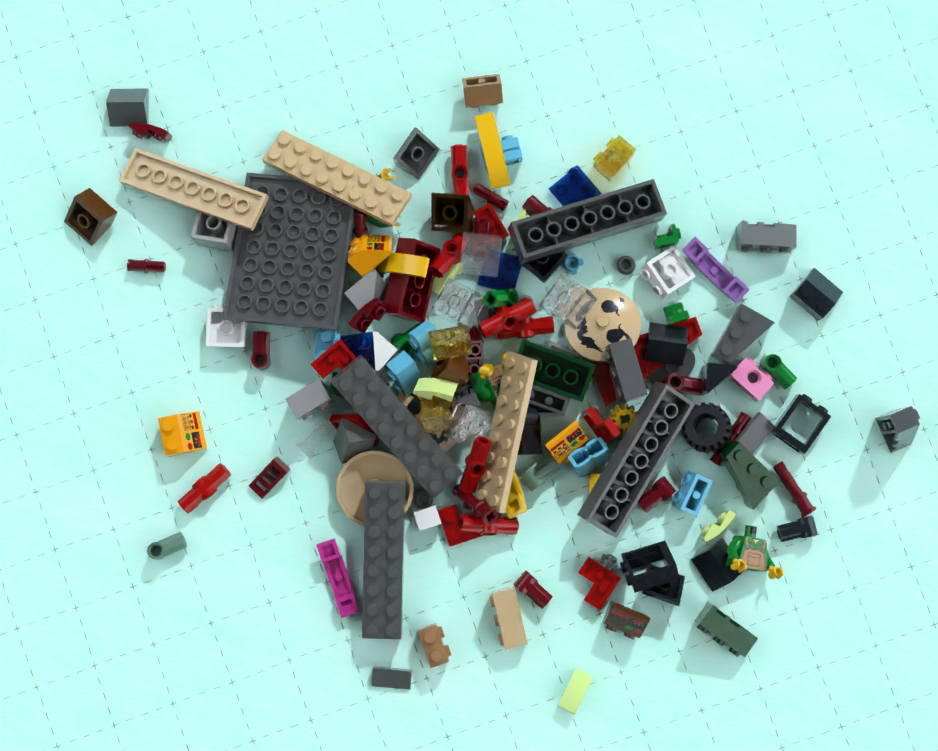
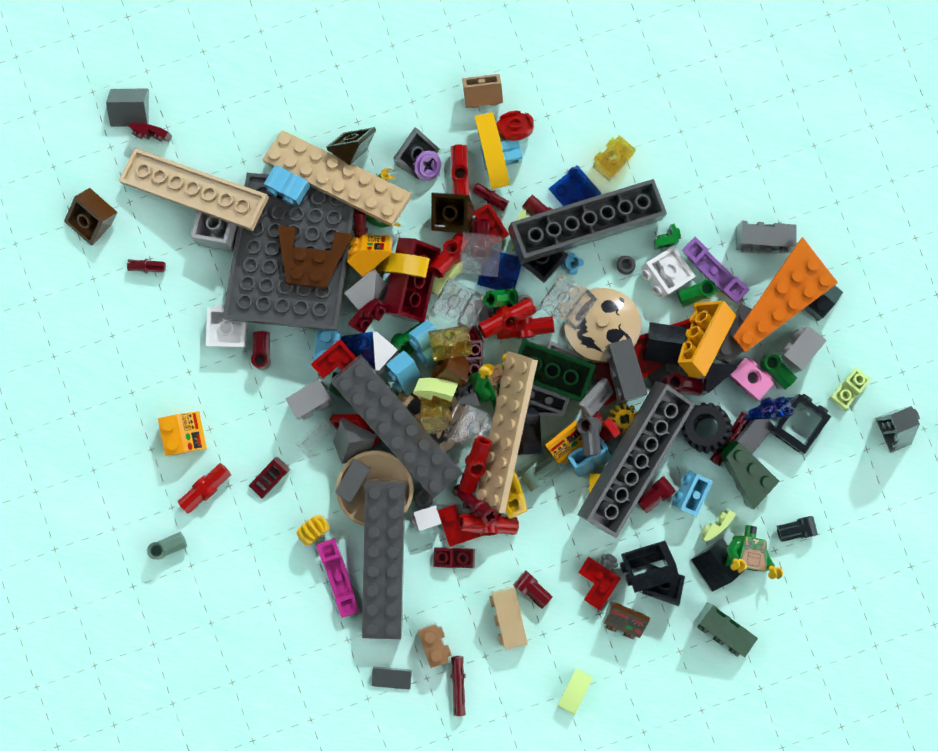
green bracket [663,302,690,325] -> none
dark red pin [772,461,817,518] -> none
none -> medium azure brick [264,165,310,205]
none -> reddish brown wing [278,225,353,289]
none -> yellow gear [296,515,330,546]
none -> dark brown slope [326,127,376,165]
none -> dark grey slope [335,459,371,503]
none -> medium lavender gear [413,150,441,181]
none -> dark red slope [433,547,475,568]
none -> dark red pin [450,656,466,716]
none -> red tile [496,110,534,141]
none -> dark grey piece [577,417,602,456]
none -> light grey tile [579,378,614,417]
none -> green piece [677,279,717,307]
none -> light orange wedge [678,301,736,377]
none -> orange wing [732,236,838,353]
none -> clear blue hinge [743,396,795,420]
none -> light grey slope [781,326,827,373]
none -> yellowish green slope [829,367,871,411]

